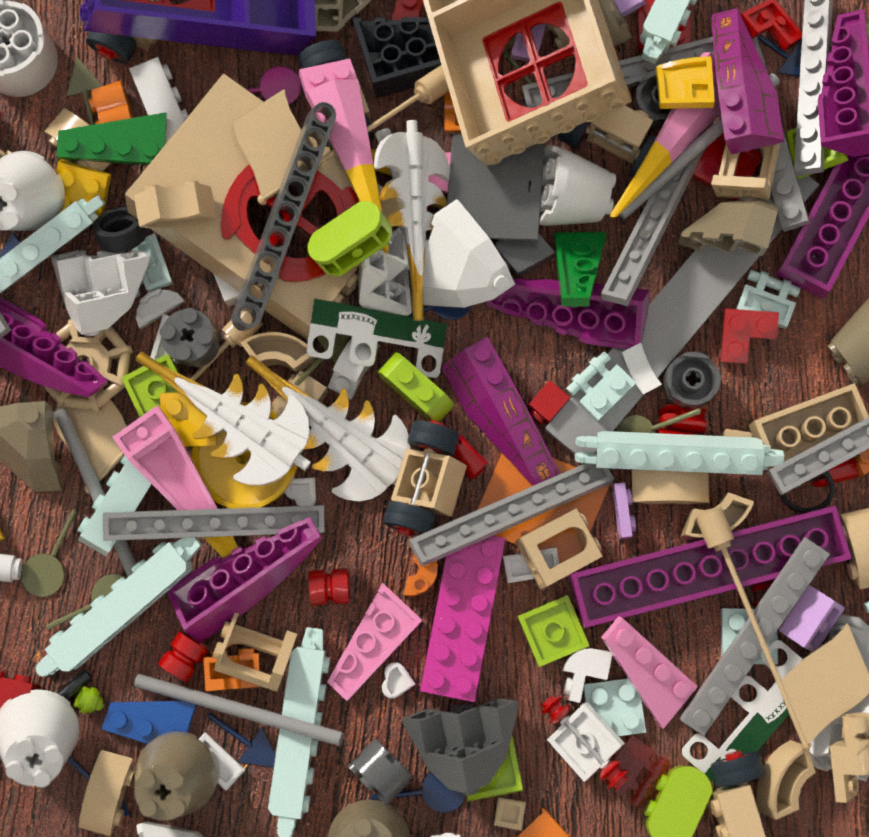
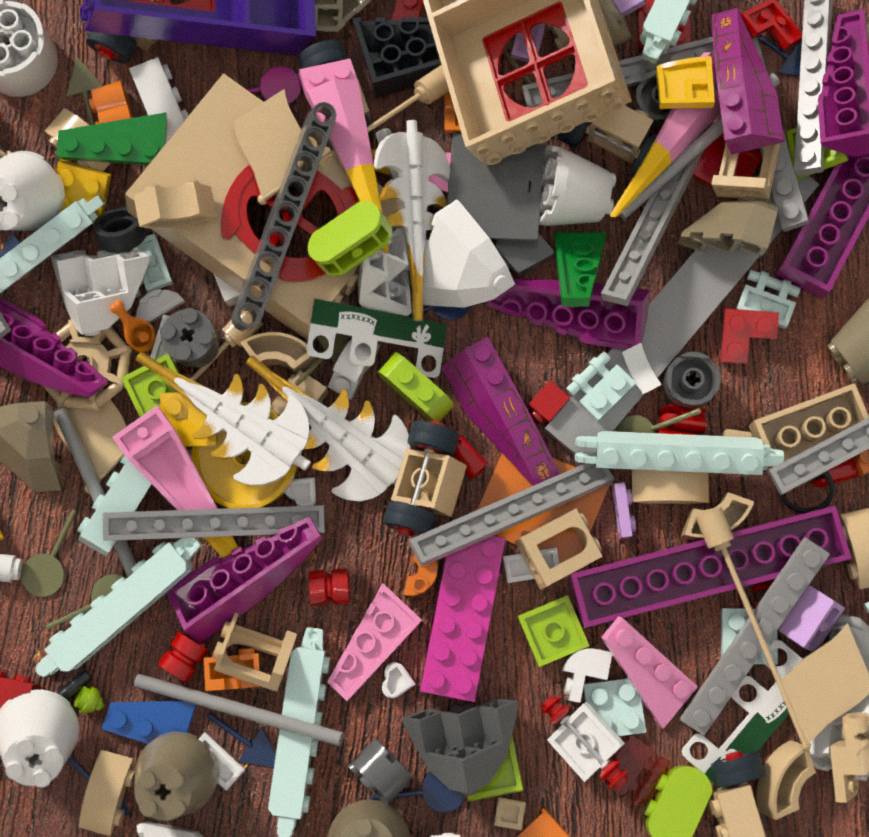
none -> orange piece [110,300,156,353]

